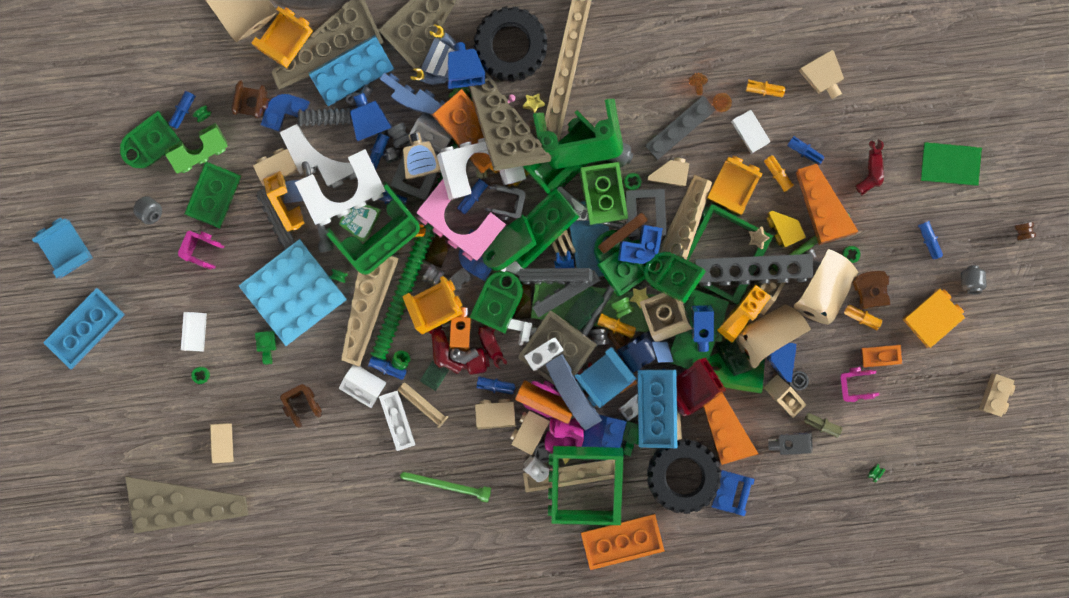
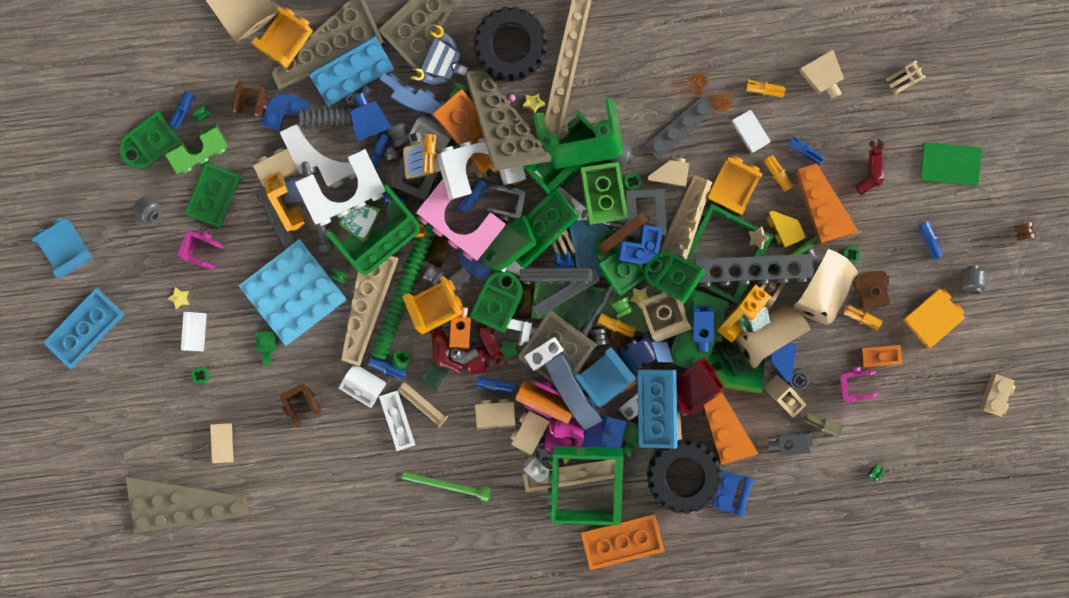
blue torso [448,42,485,89] -> none
none -> light yellow piece [167,287,189,309]
none -> light orange axle [422,134,437,174]
none -> green piece [501,340,519,361]
none -> clear green brick [738,306,771,333]
none -> tan arm [885,60,926,95]

